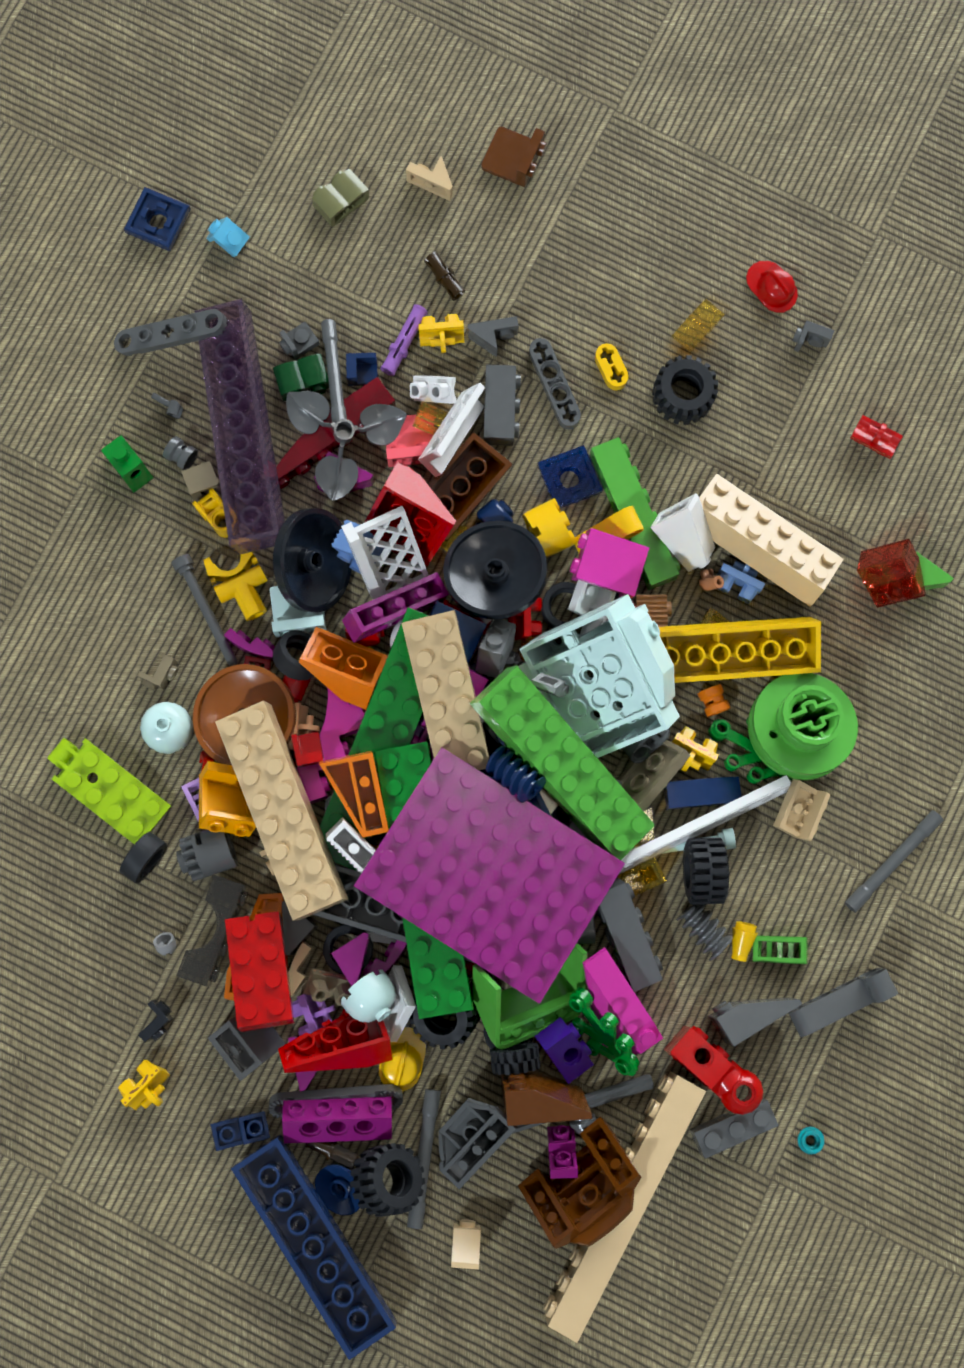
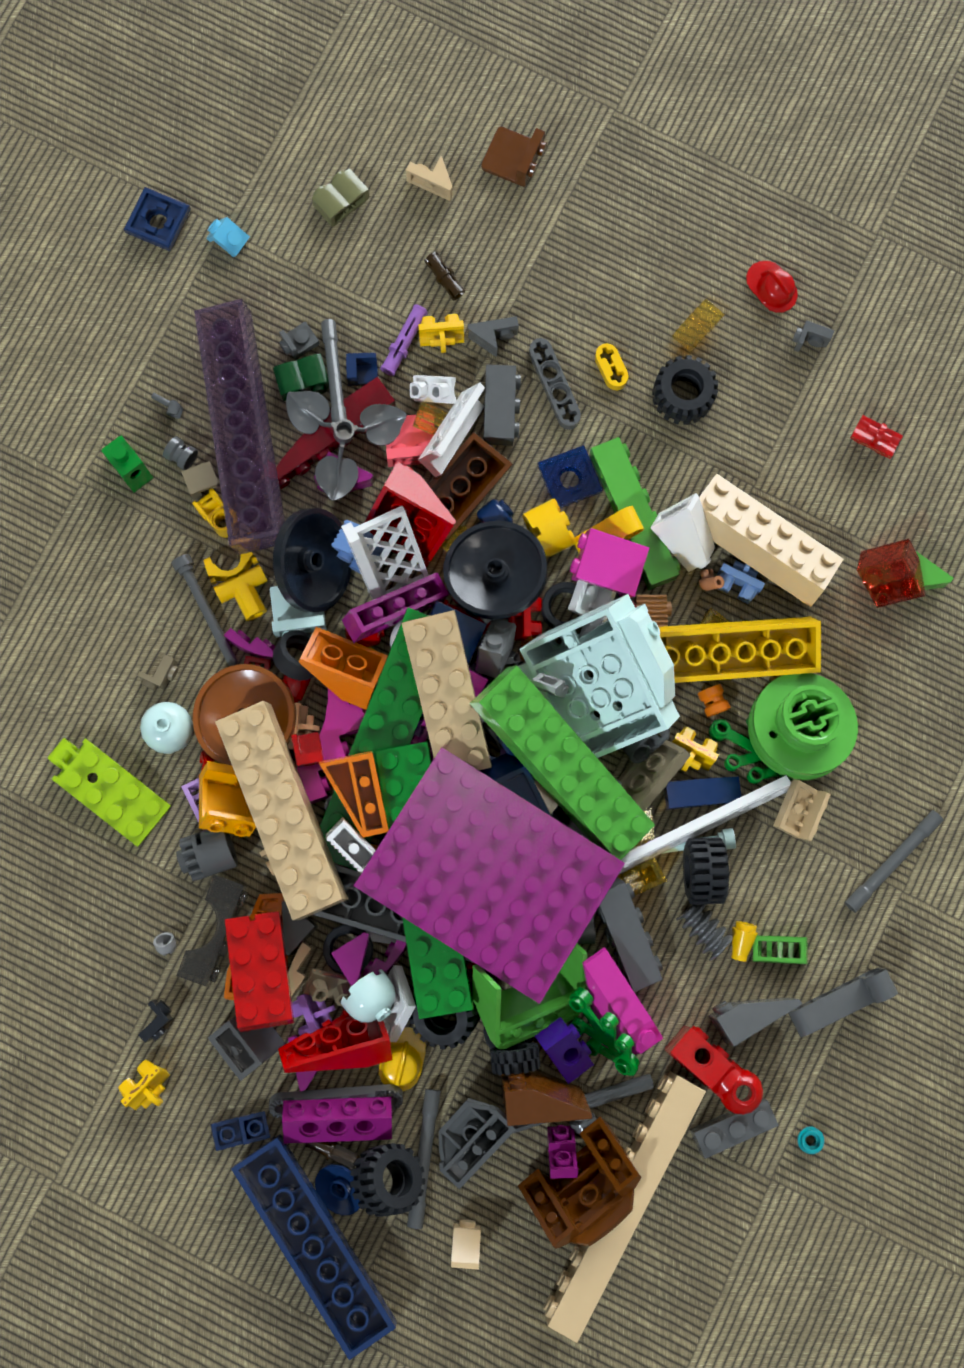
dark grey piece [114,309,228,356] -> none
black tyre [119,832,167,884] -> none
dark blue piece [486,745,546,803] -> none

